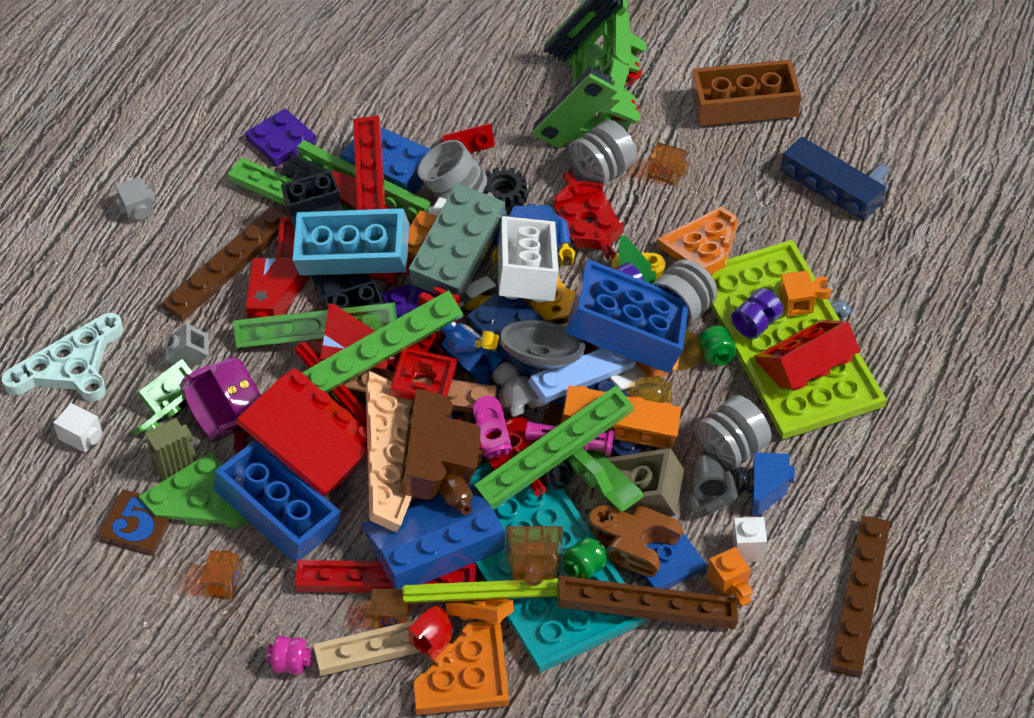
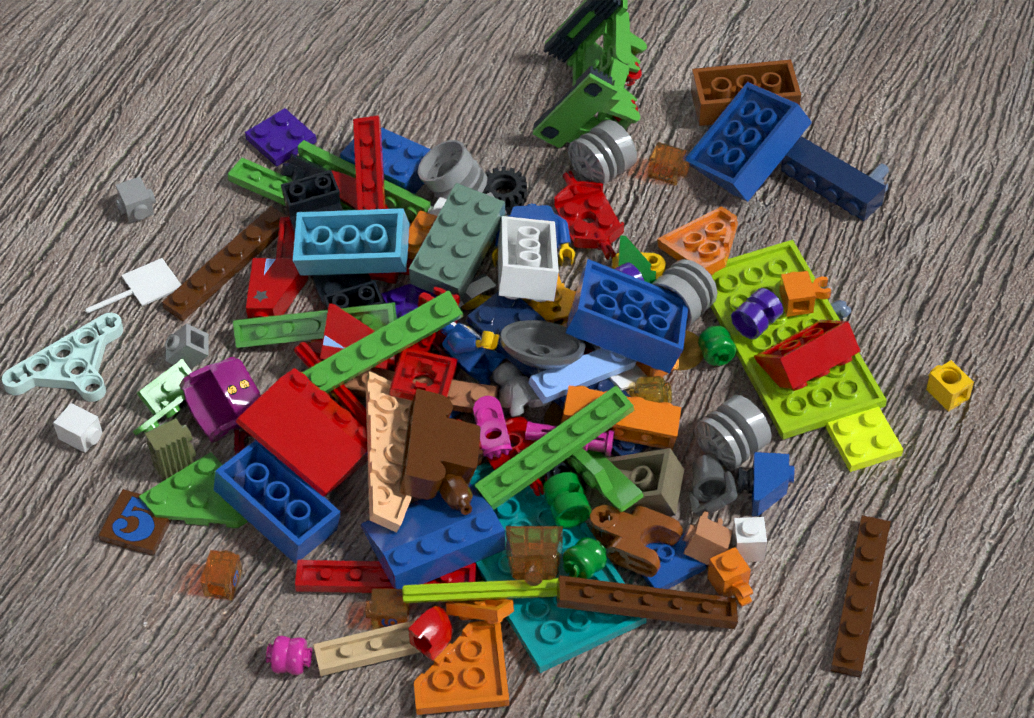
red hinge [440,123,495,153] -> none
none -> white piece [85,258,181,313]
none -> green wheel [543,472,591,528]
none -> nougat brick [683,511,732,565]
none -> blue slope [684,82,812,202]
none -> neon yellow plate [826,407,904,472]
none -> yellow brick [926,360,974,412]

